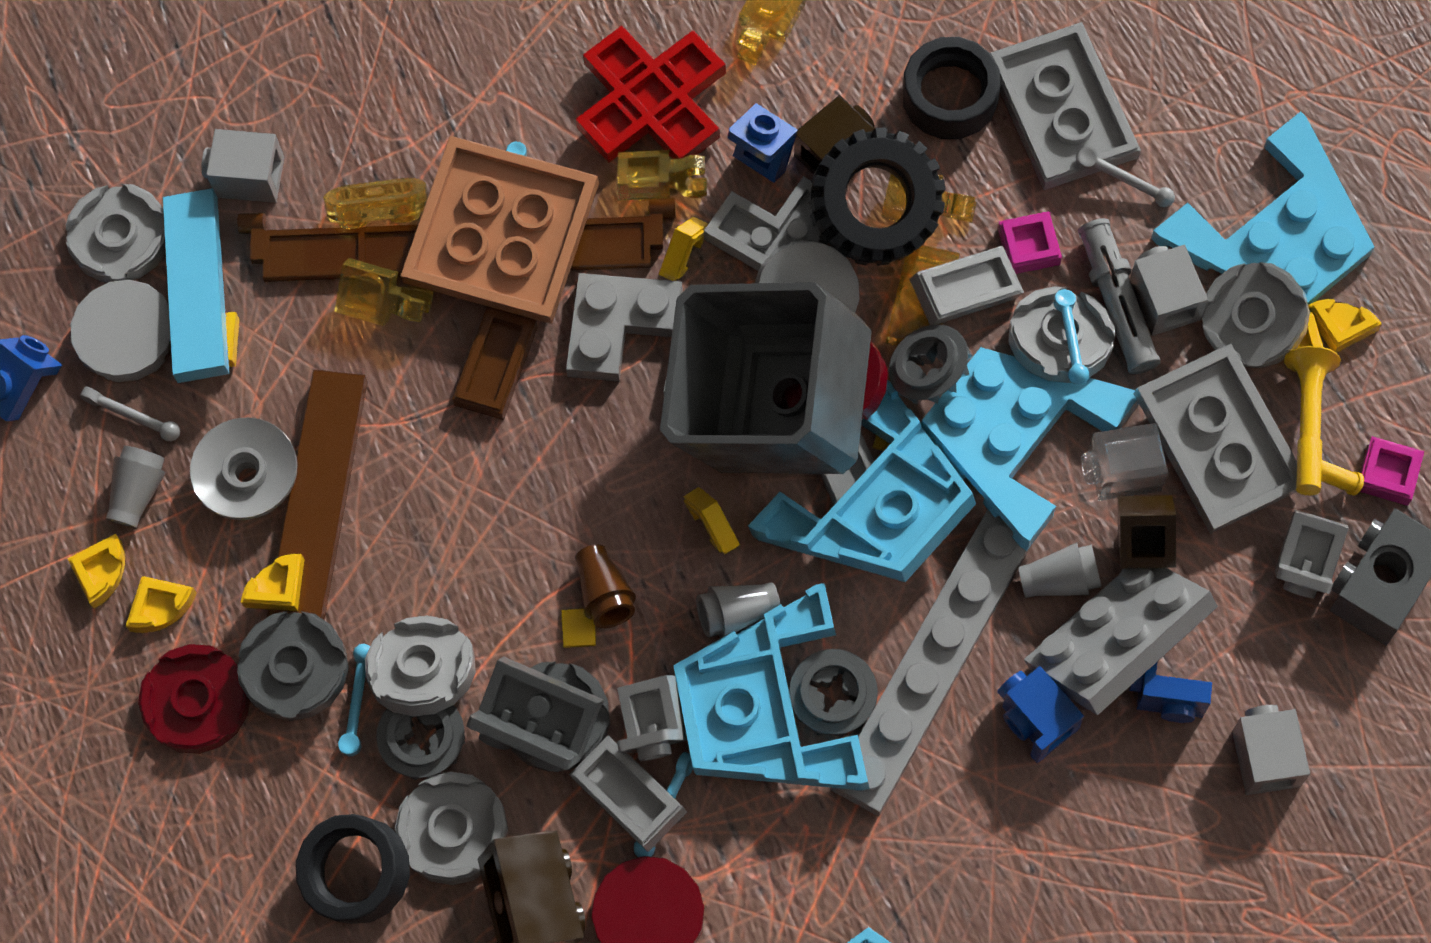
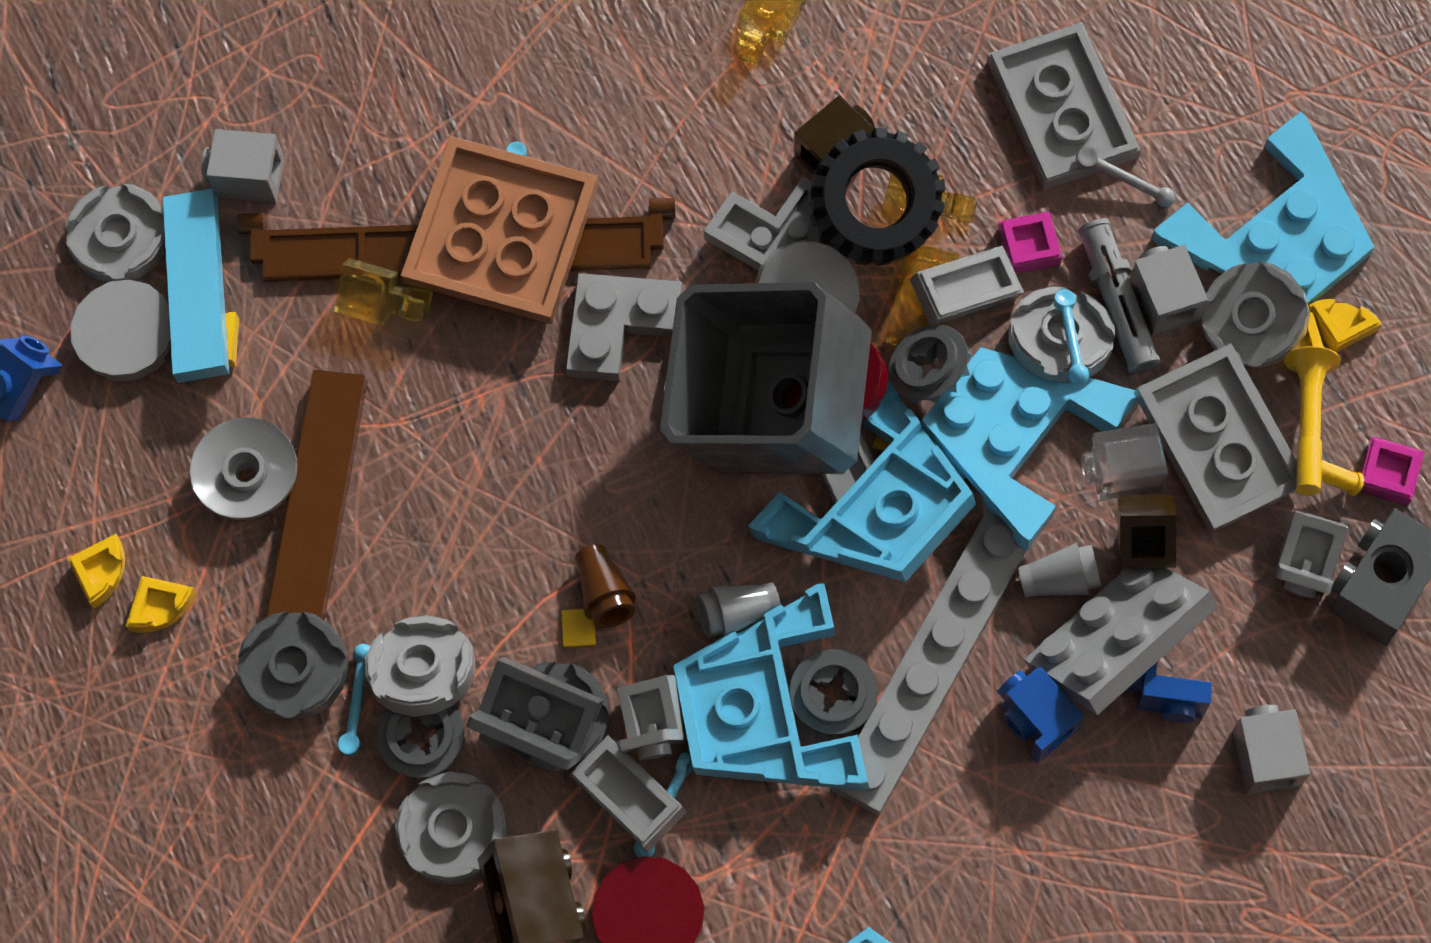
light grey hinge [80,386,180,442] -> none
light grey cone [106,445,166,528] -> none
dark red tile [138,644,250,754] -> none
yellow tile [241,554,305,611] -> none
black tyre [296,814,410,924] -> none
clear yellow plate [323,178,428,229] -> none
reddish brown tile [452,306,538,420] -> none
red plate [575,25,726,167] -> none
clear yellow plate [617,150,707,201] -> none
yellow tile [658,217,708,281] -> none
yellow tile [683,487,740,555] -> none
blue bracket [727,103,798,183] -> none
black tyre [903,37,1000,139] -> none

